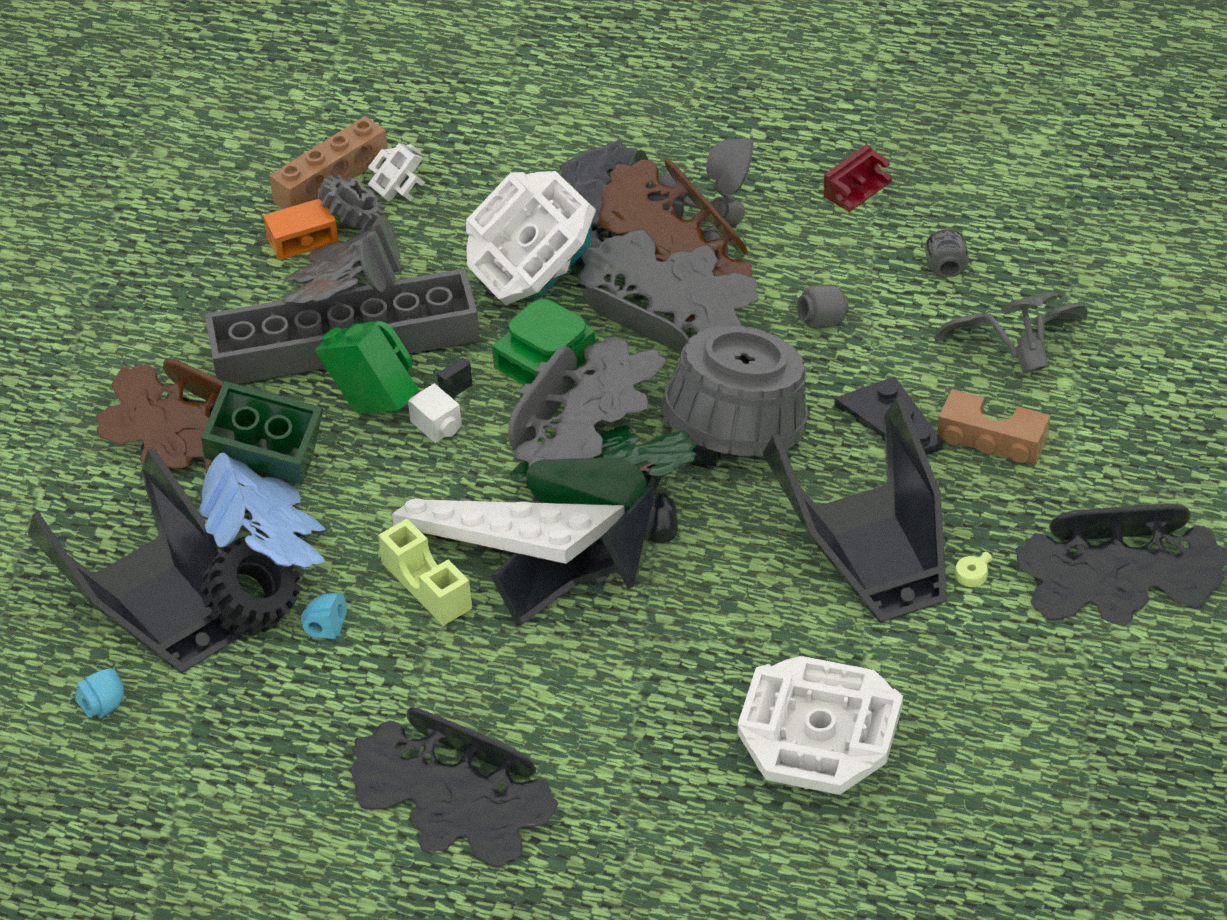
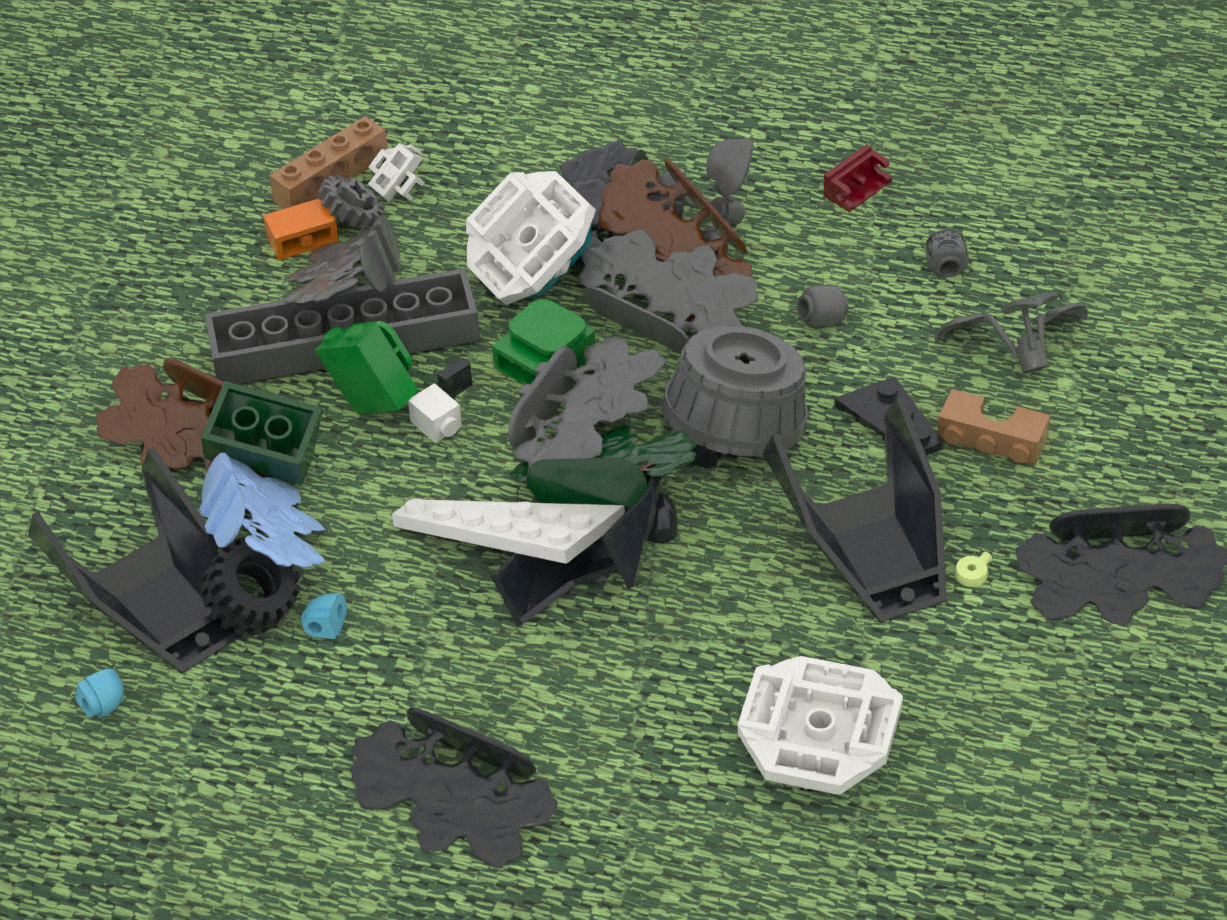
yellowish green arch [378,519,472,626] -> none

